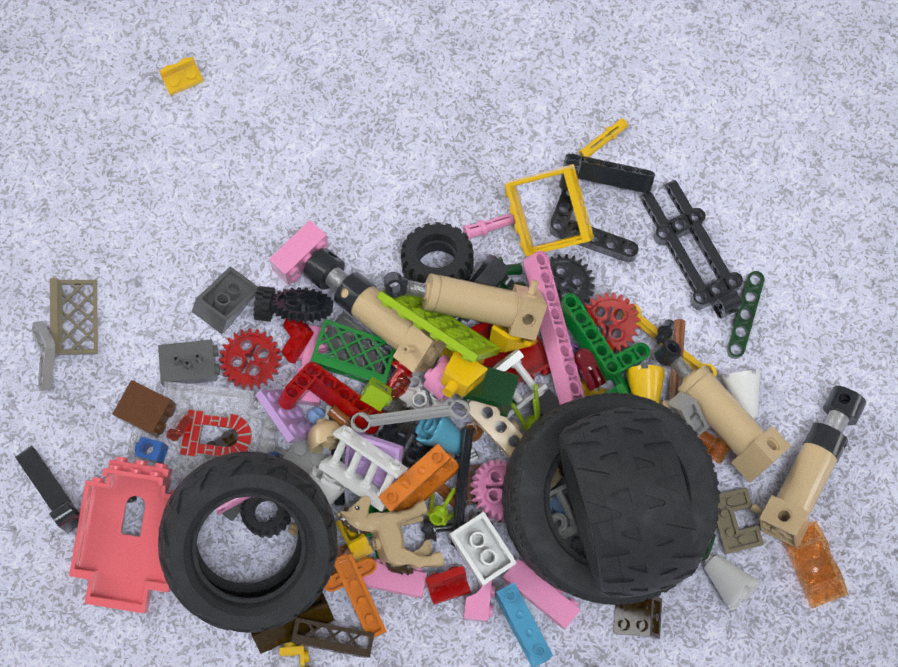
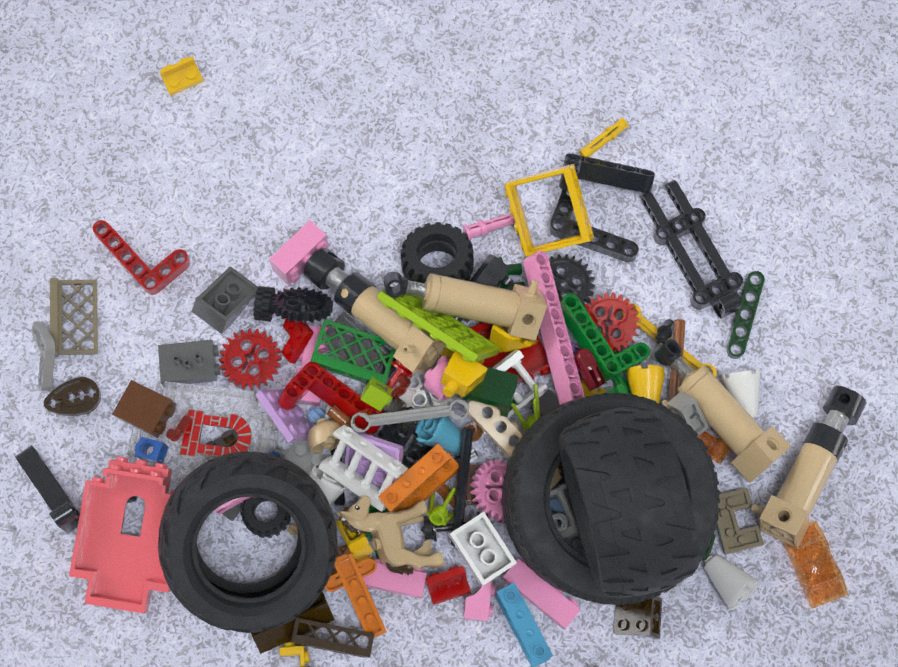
none -> dark brown piece [44,377,101,416]
none -> red beam [93,220,190,295]

